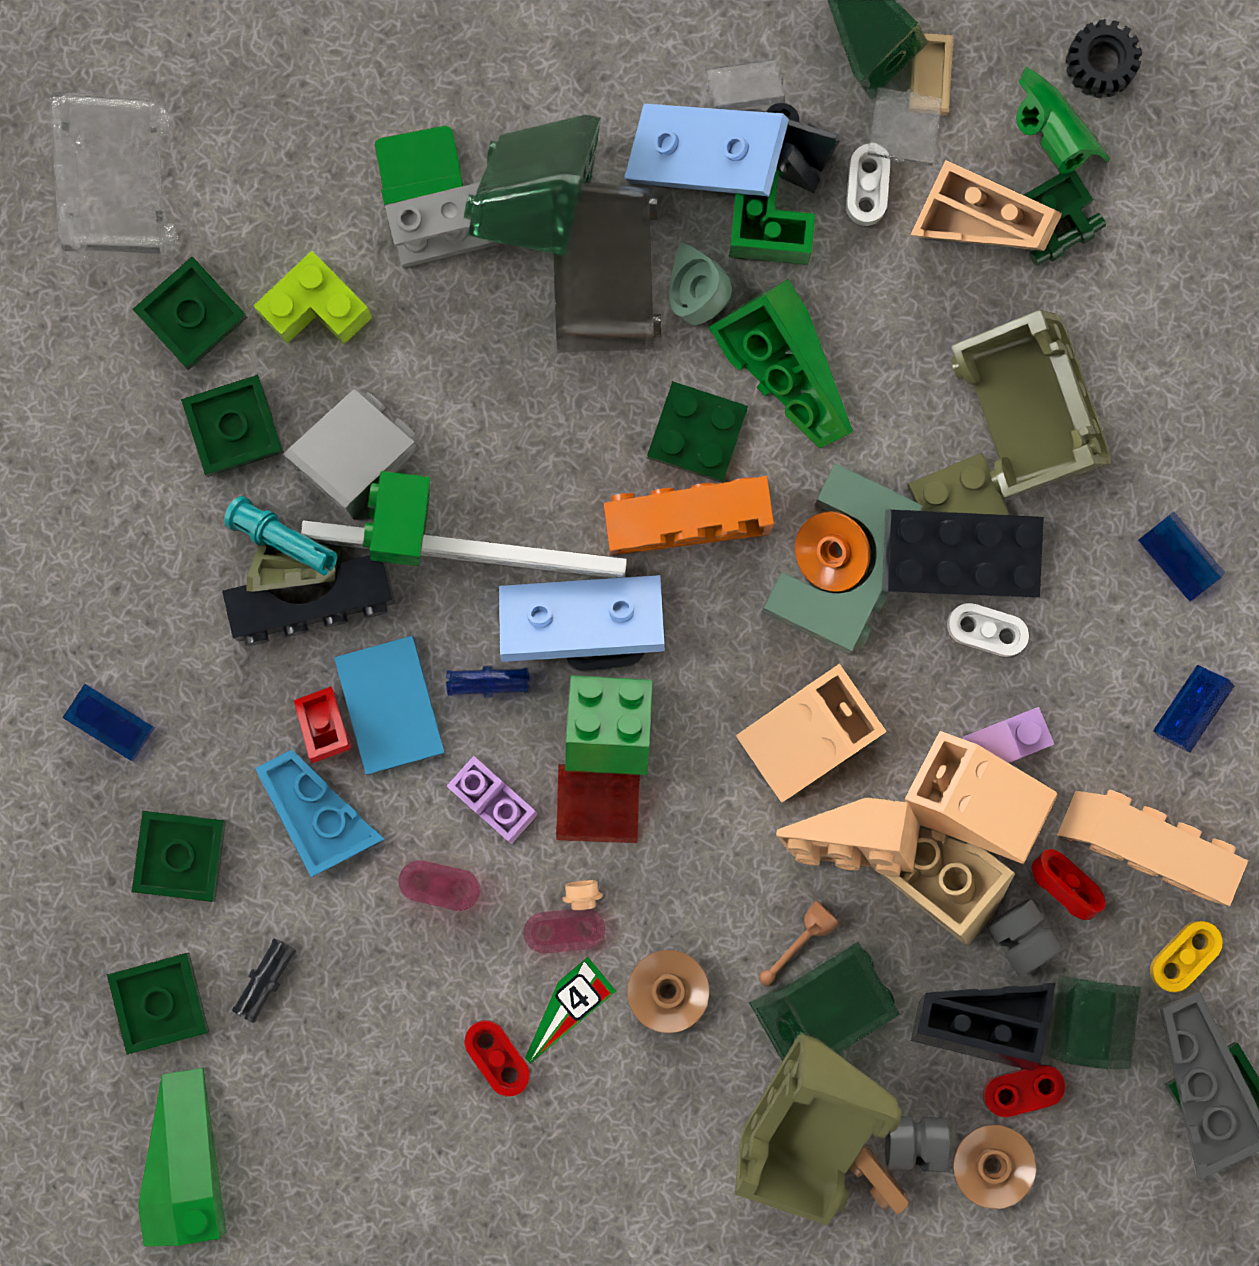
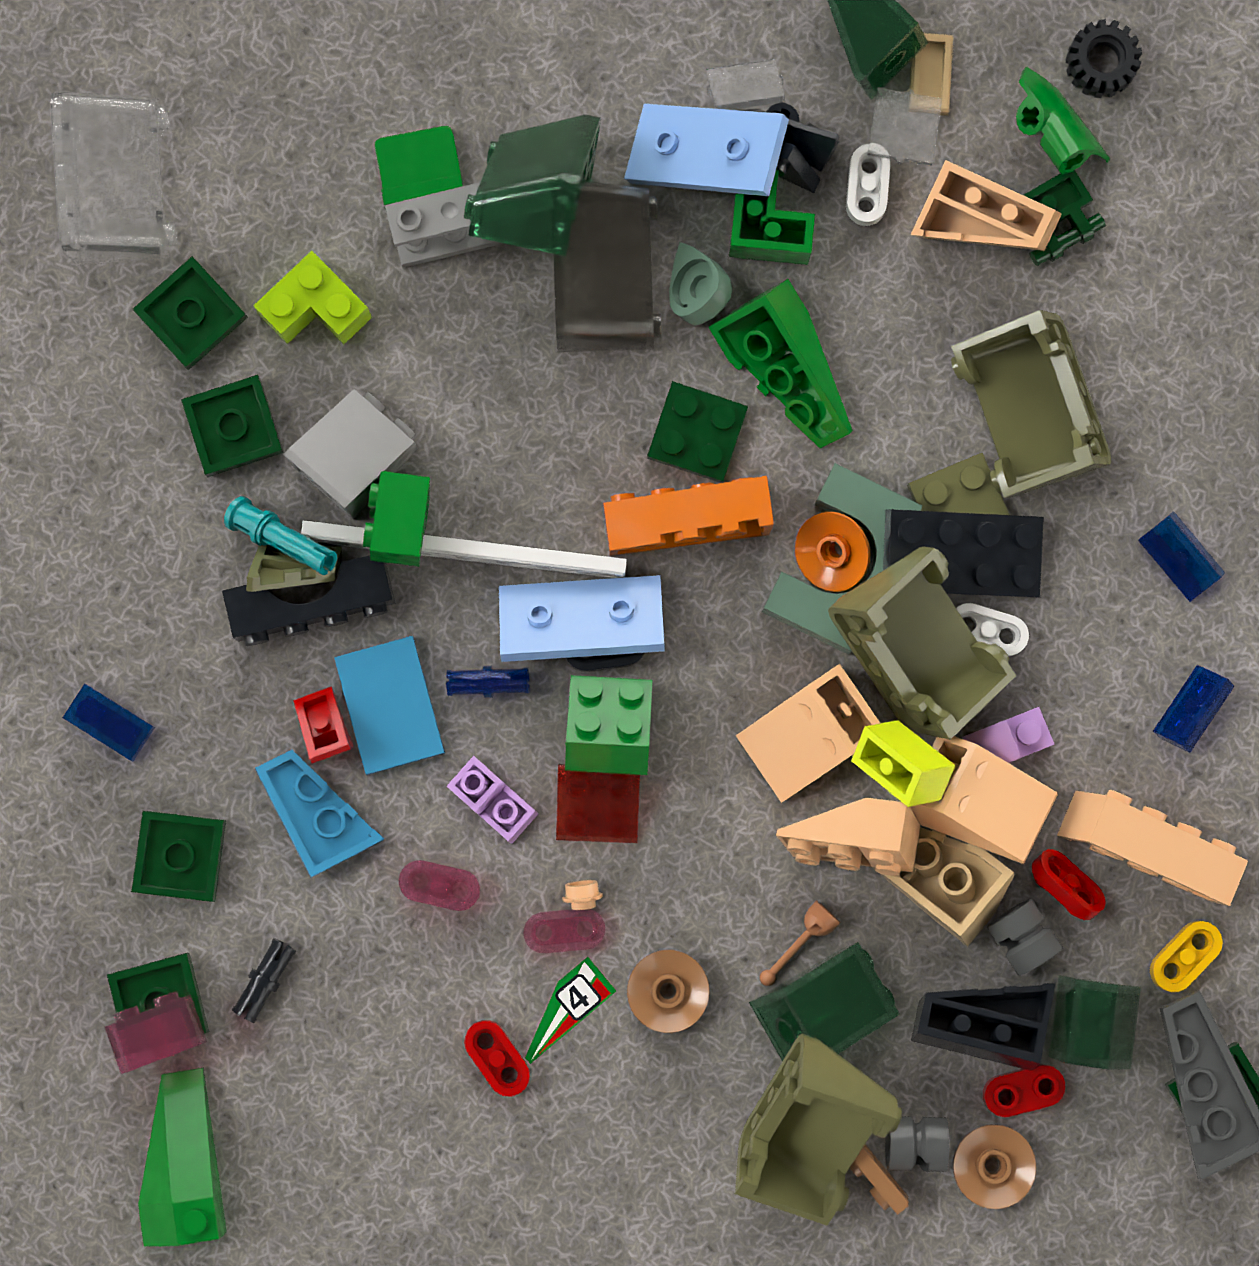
none -> clear pink brick [105,991,207,1074]
none -> olive windscreen [828,547,1016,740]
none -> neon yellow brick [851,720,955,807]

